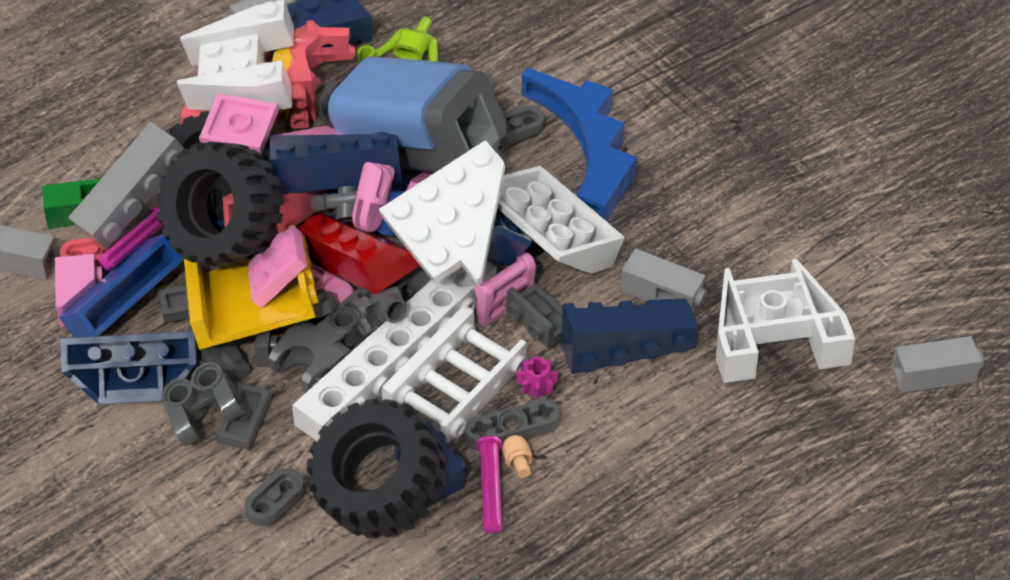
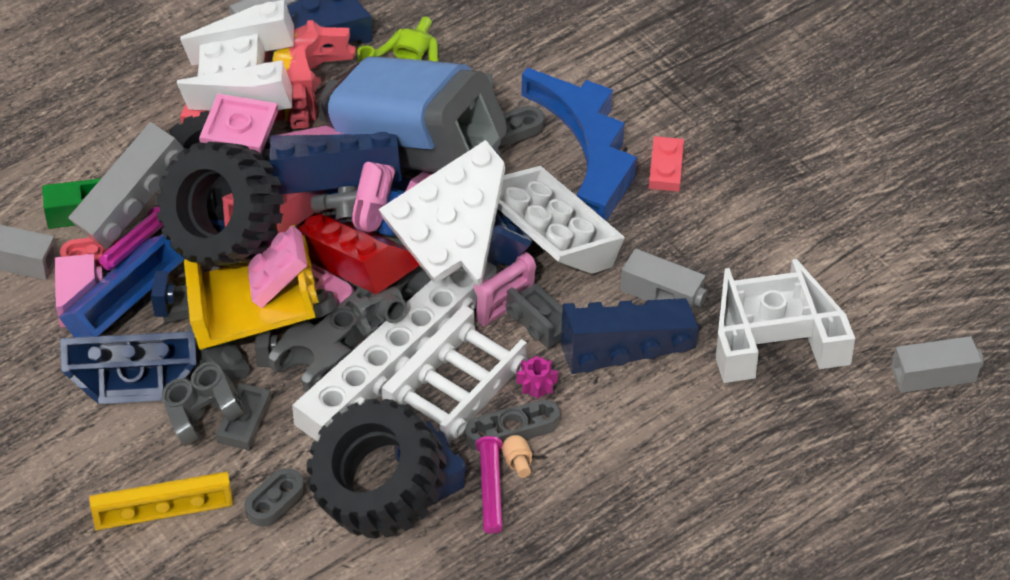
none -> yellow brick [89,471,233,530]
none -> dark blue plate [151,271,176,317]
none -> coral plate [649,136,684,192]

